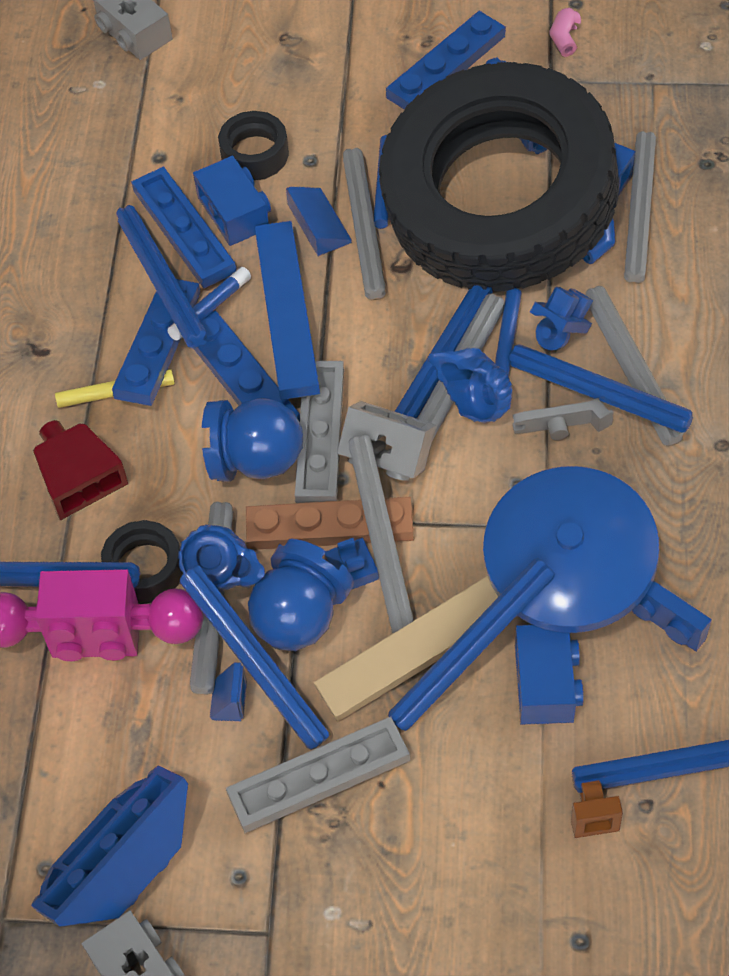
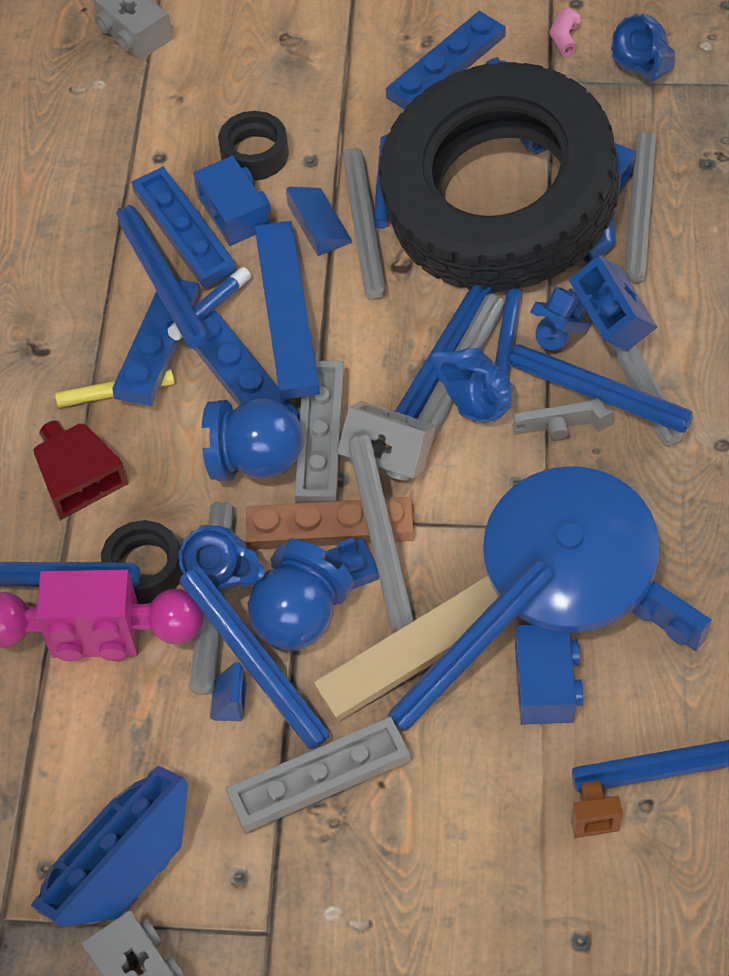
none -> blue brick [569,255,658,351]
none -> blue hair [611,14,675,82]

